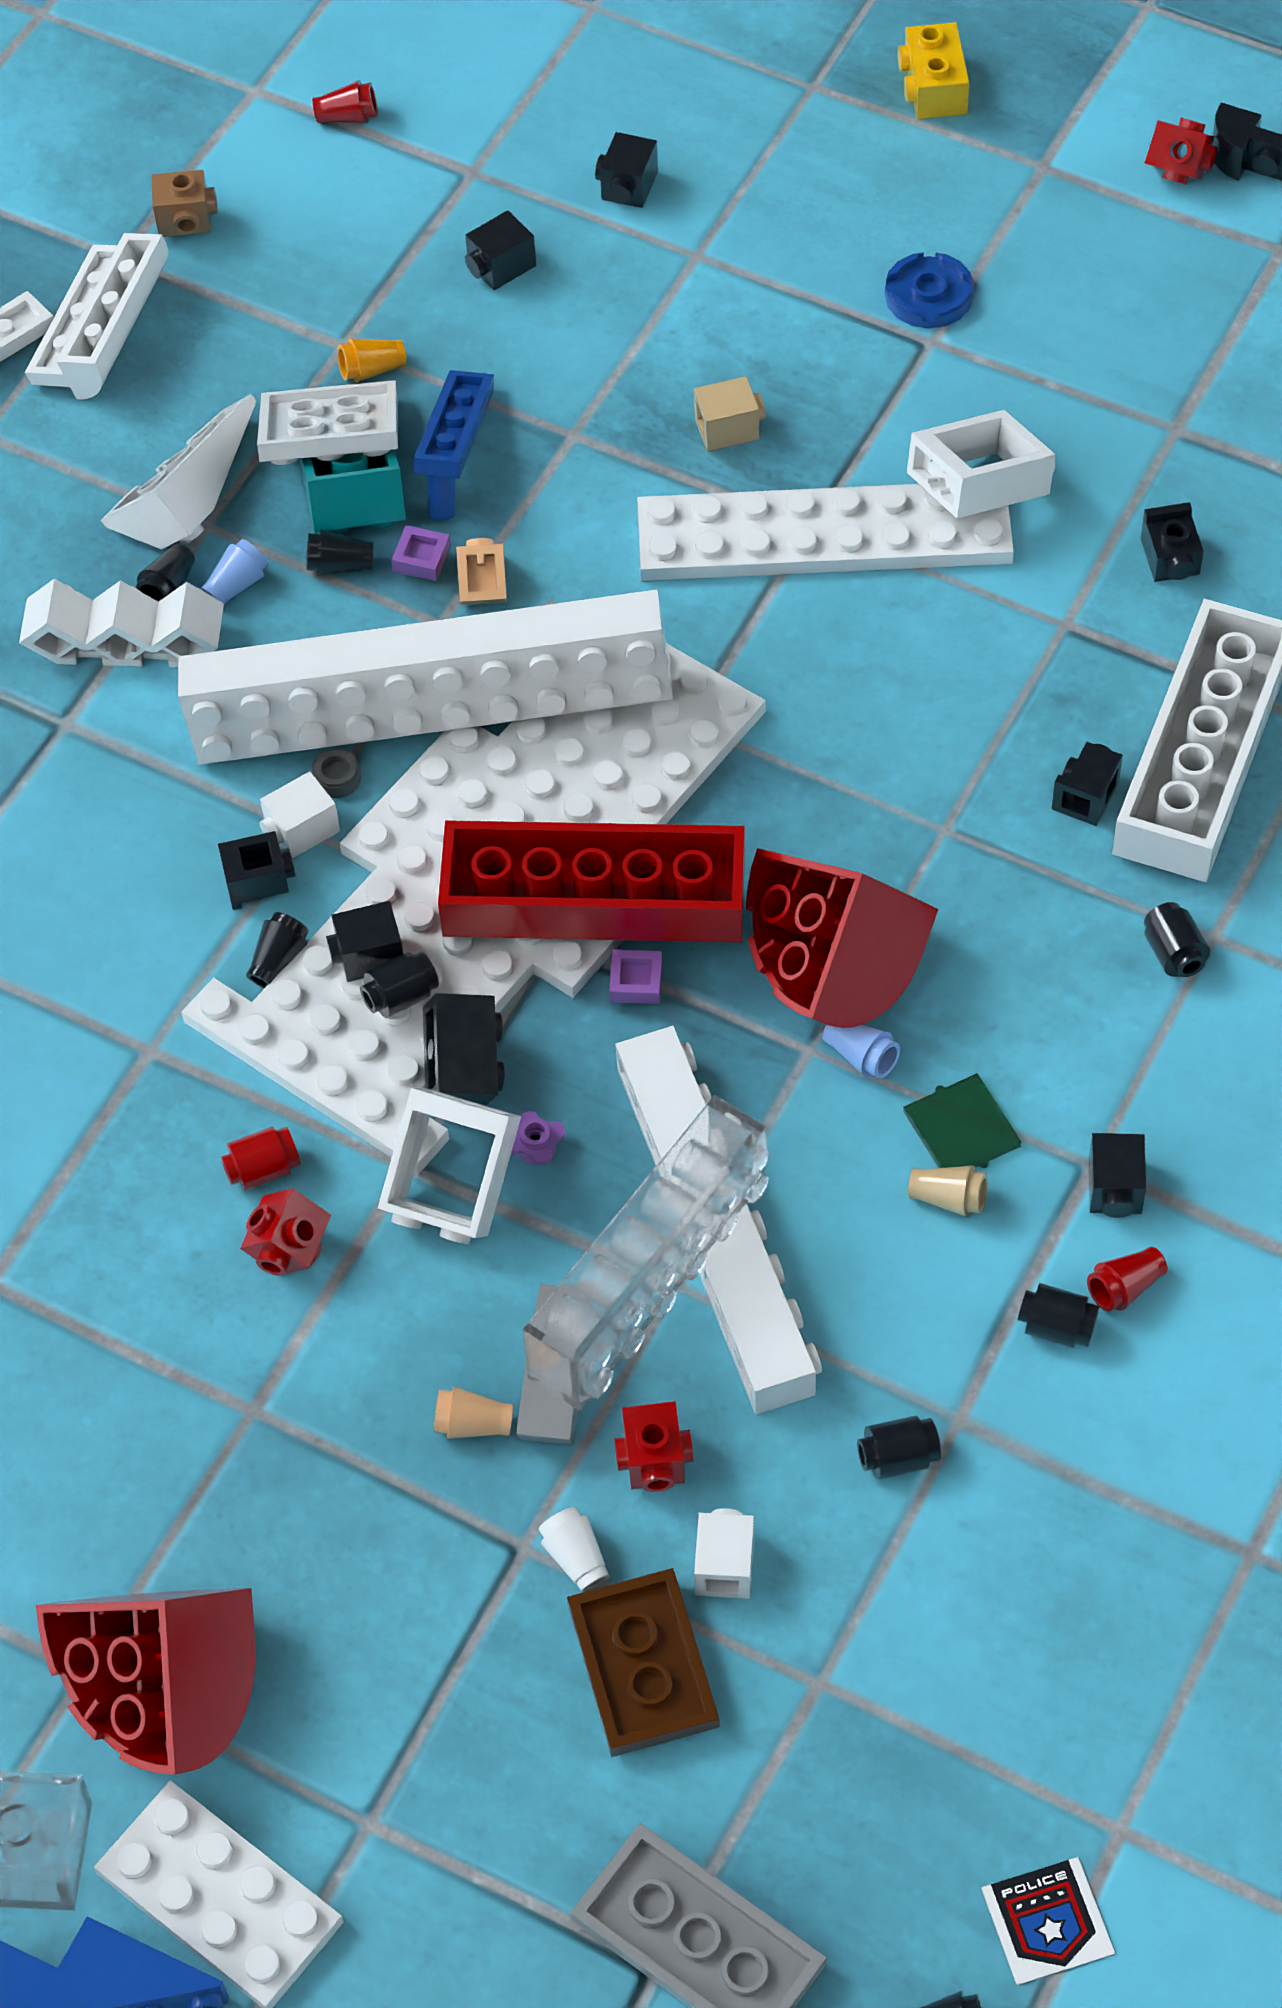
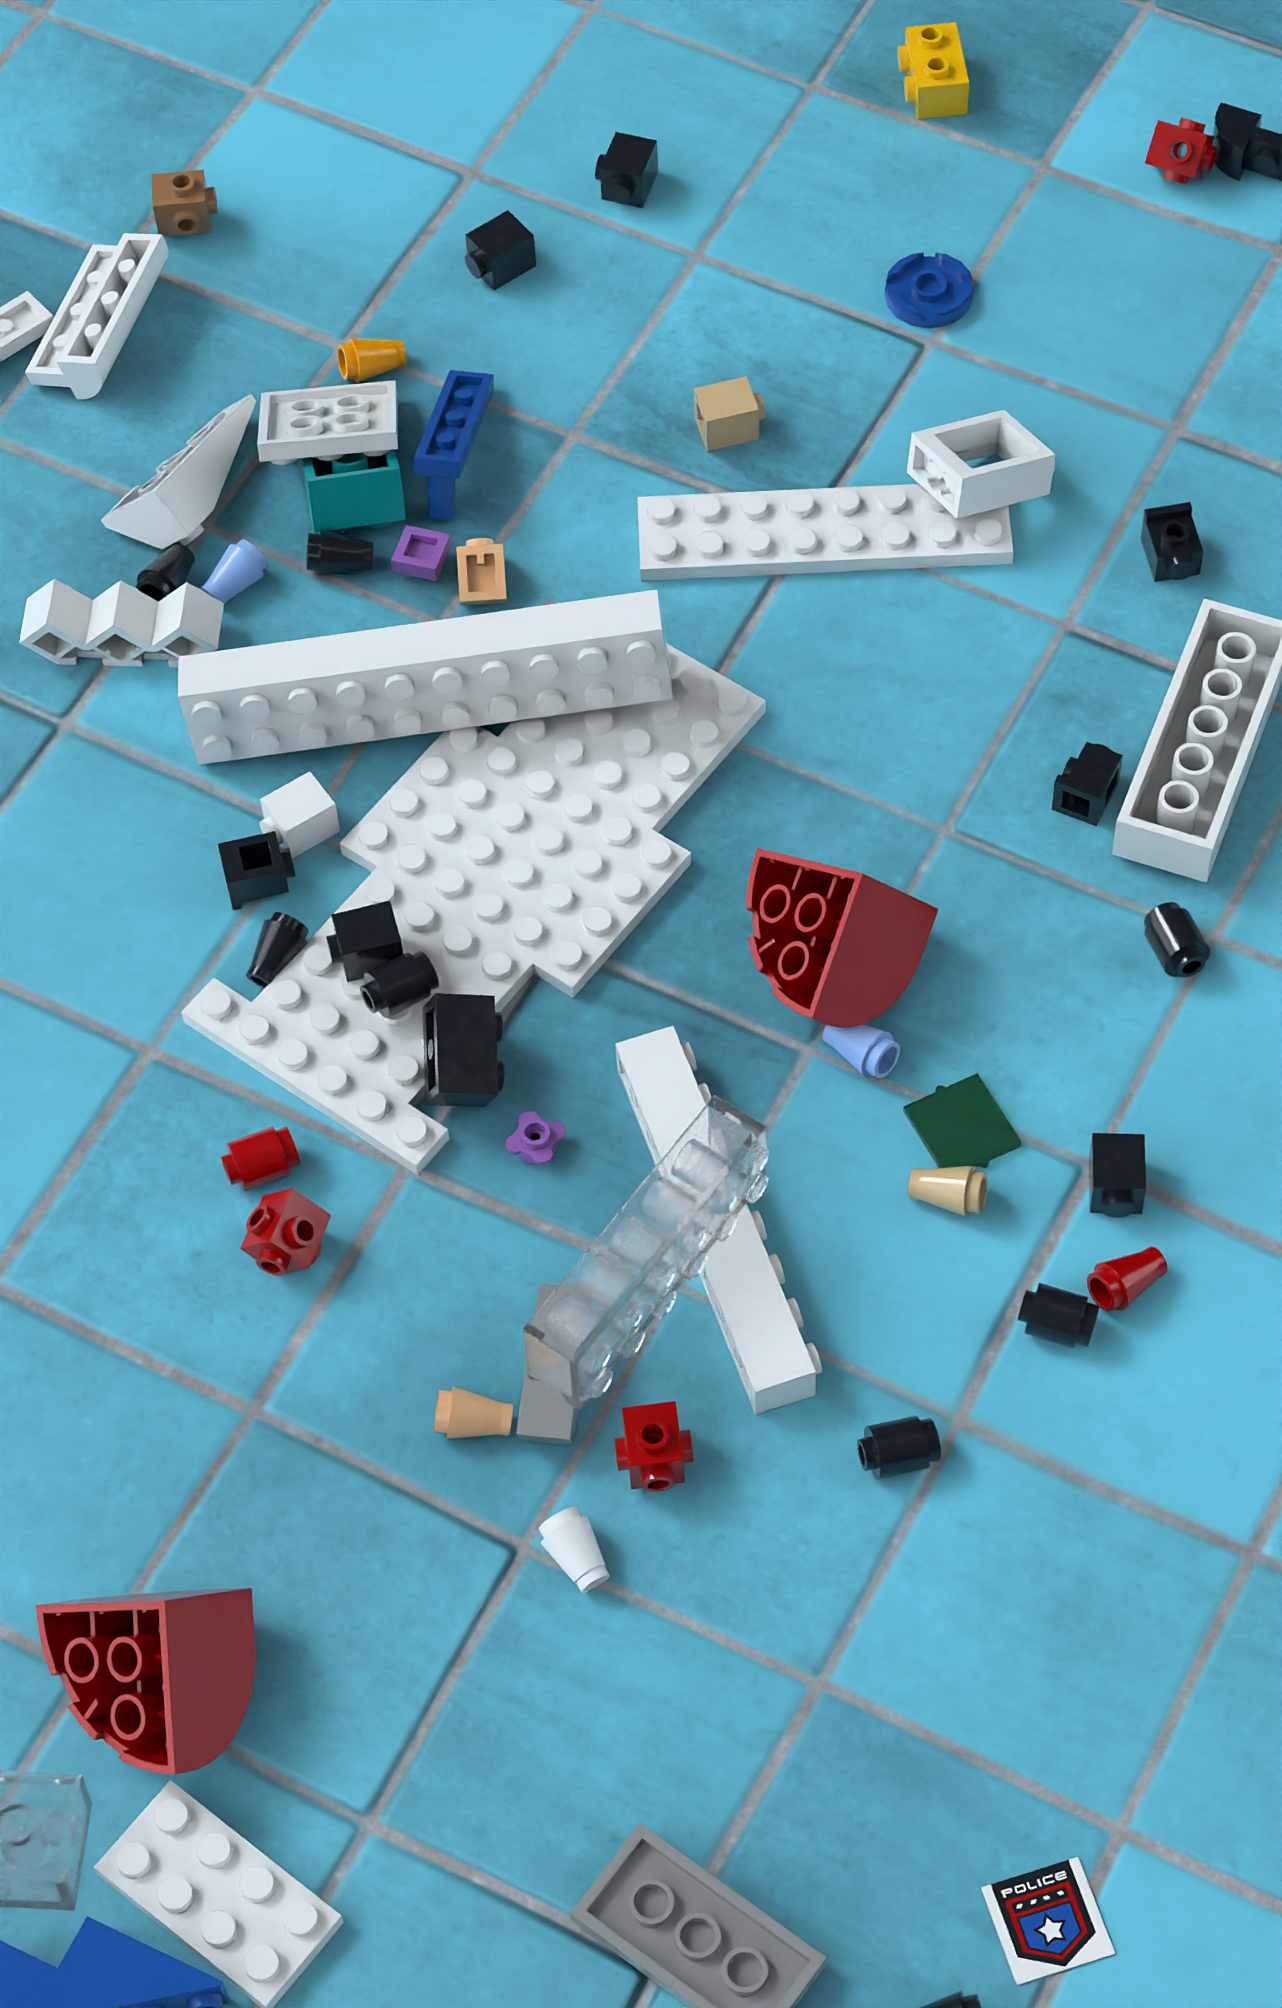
red cone [312,80,378,124] -> none
dark grey tile [312,749,361,798] -> none
white window [378,1088,521,1244] -> none
red brick [438,820,745,943] -> none
reddish brown plate [567,1568,720,1757] -> none
medium lavender plate [609,949,663,1004] -> none
white brick [694,1508,754,1599] -> none

